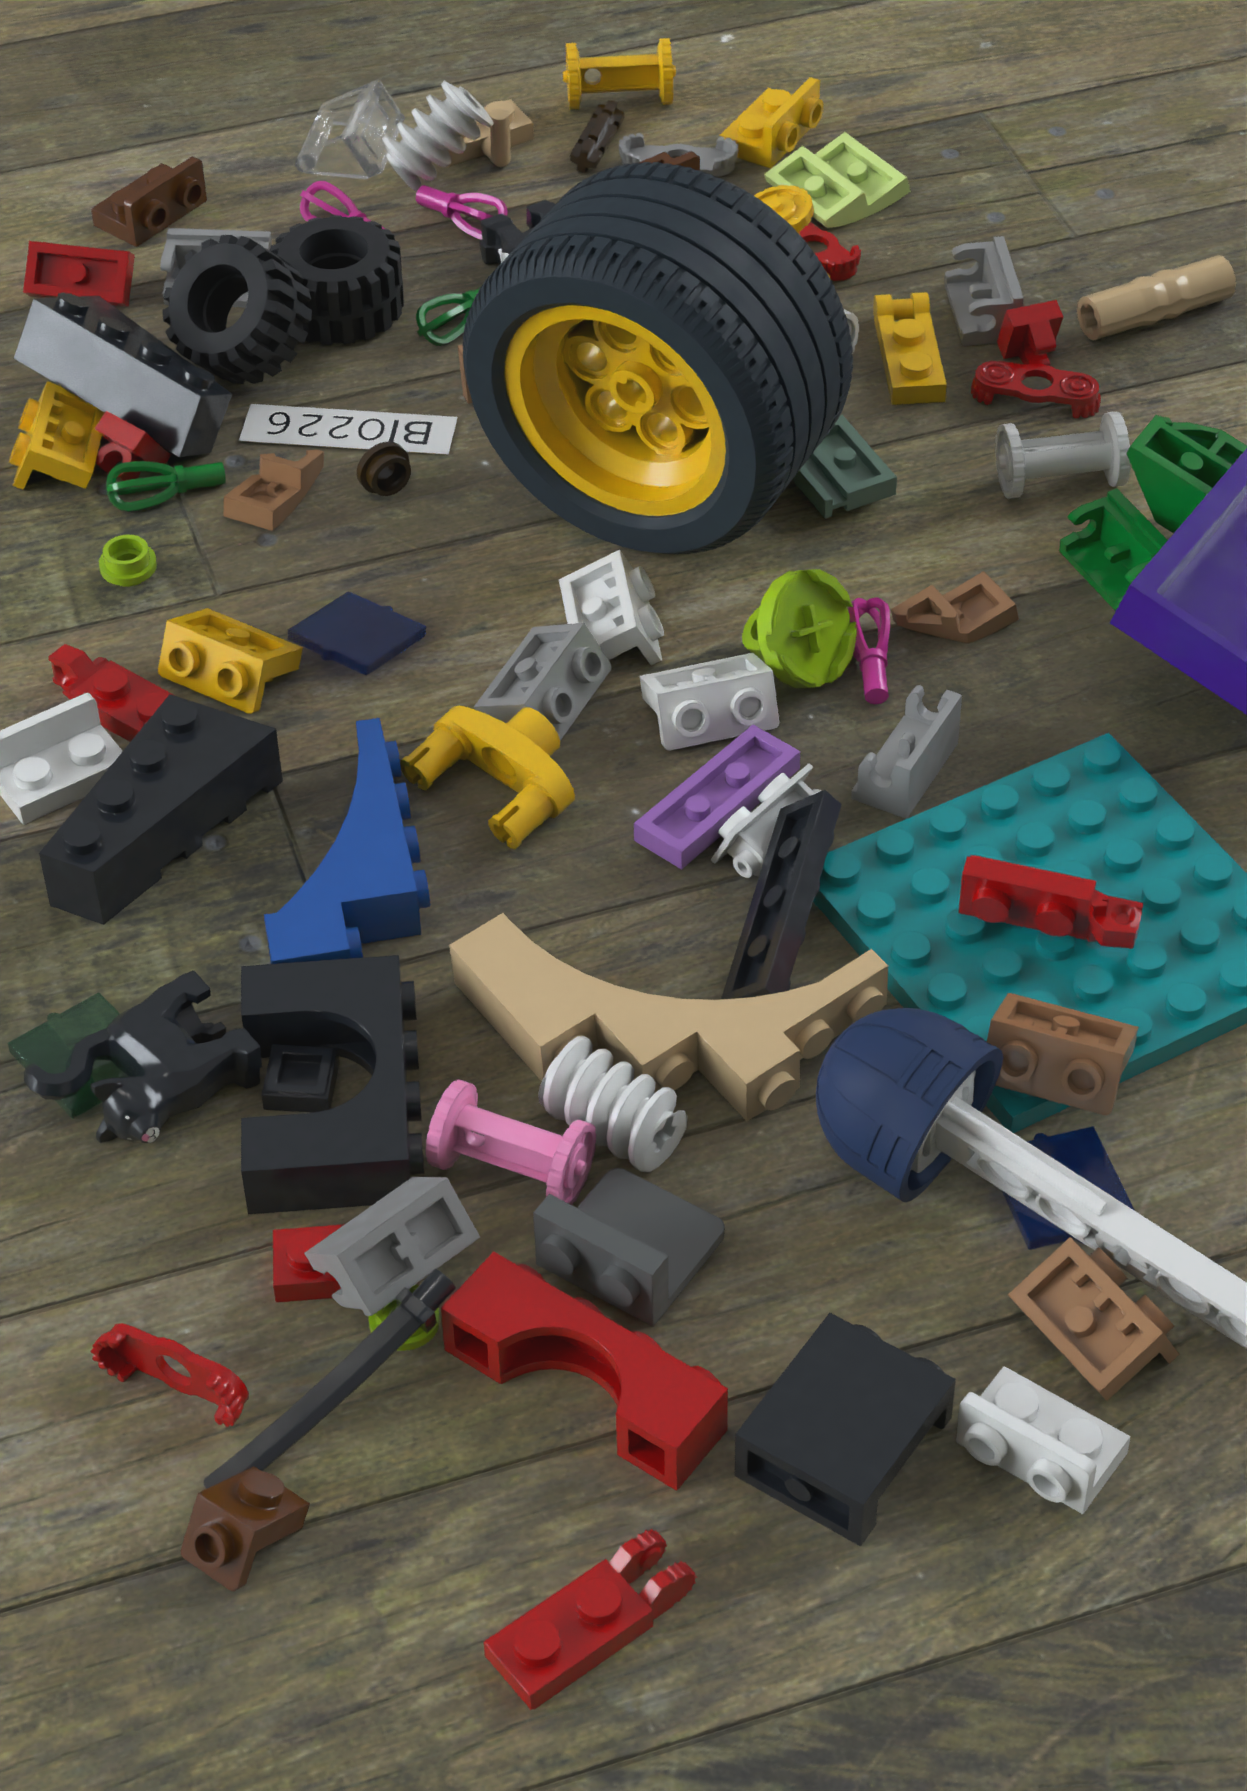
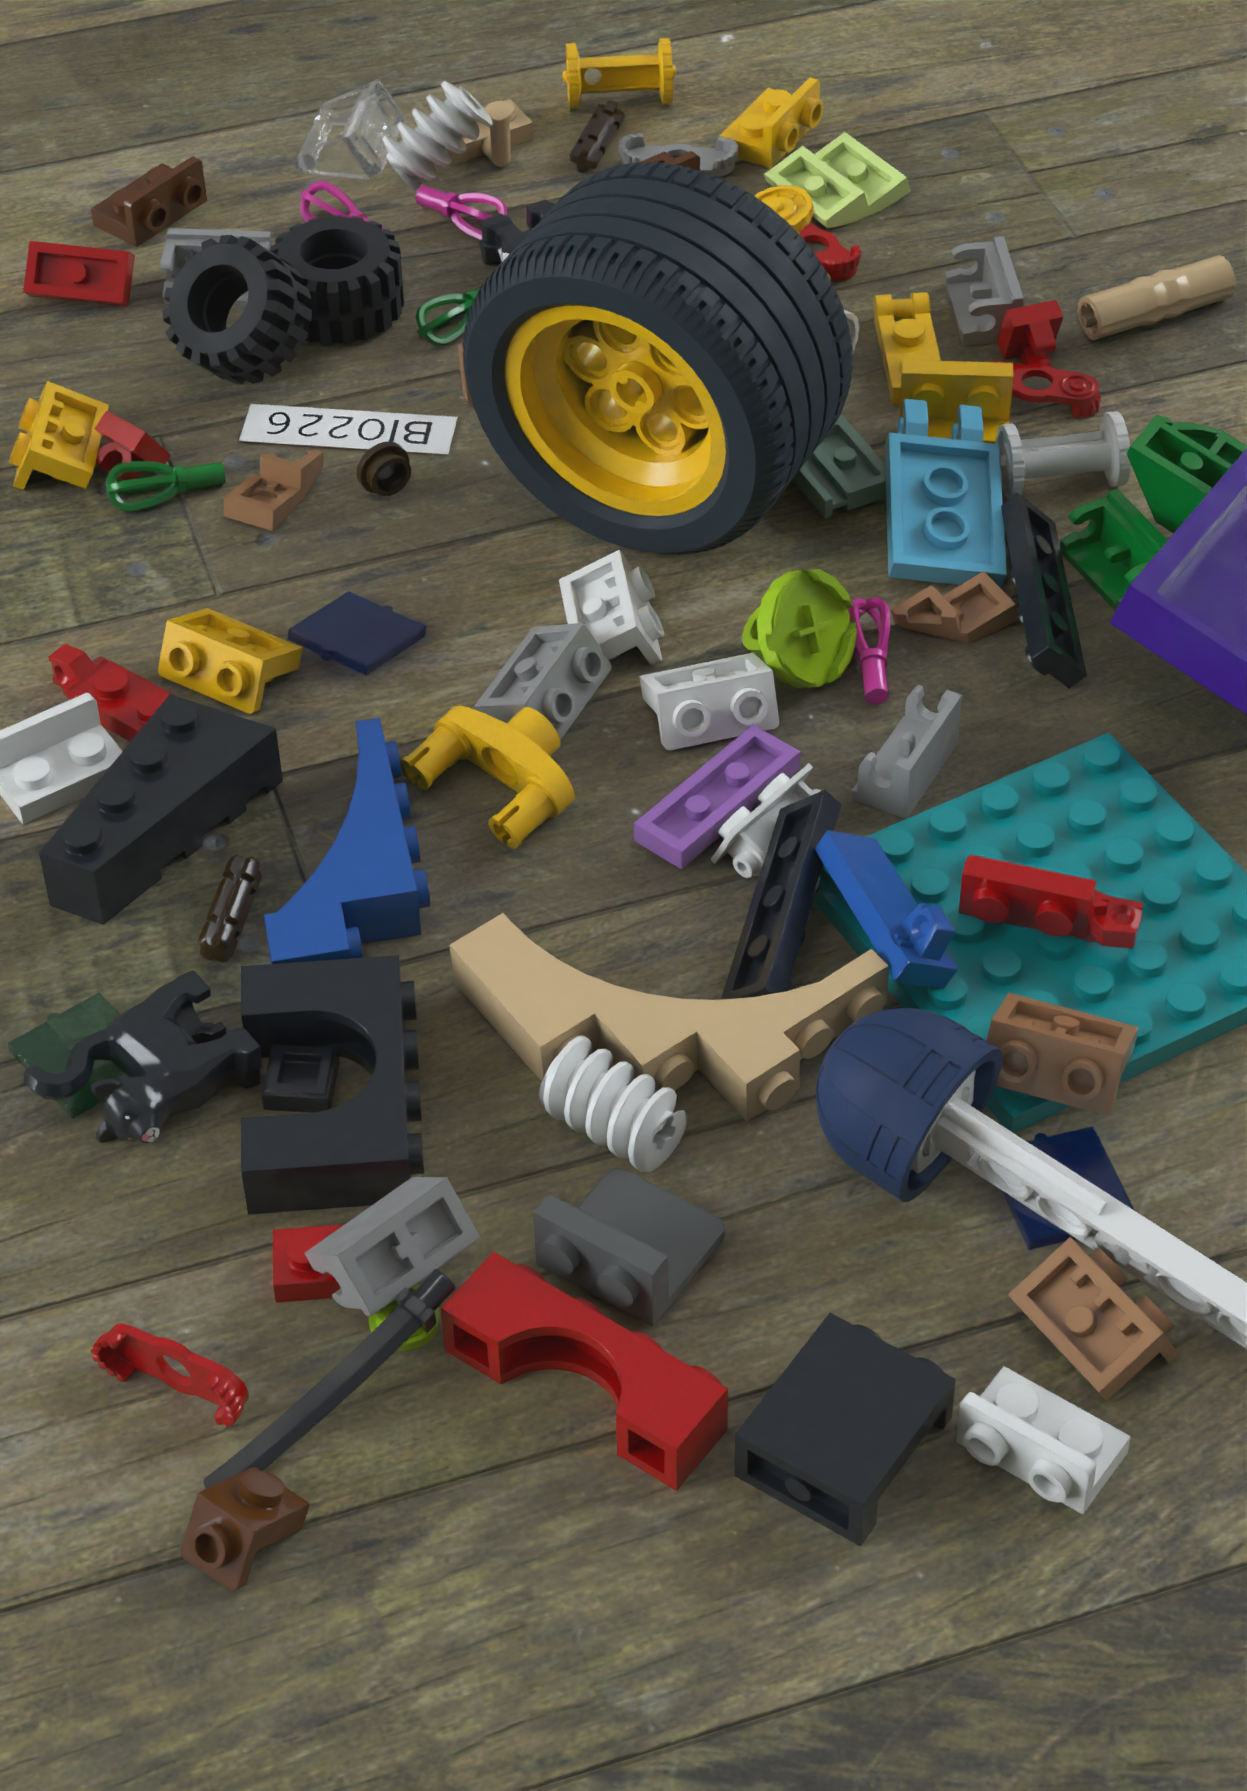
wedge [14,293,232,457] -> none
lime plate [99,535,157,587] -> none
bright pink hose [426,1079,596,1205] -> none
red hinge [483,1529,697,1710] -> none
none -> dark brown axle [198,854,262,962]
none -> blue hinge [815,830,958,988]
none -> medium azure tile [884,399,1007,589]
none -> yellow bracket [899,360,1013,444]
none -> black plate [1001,493,1087,688]

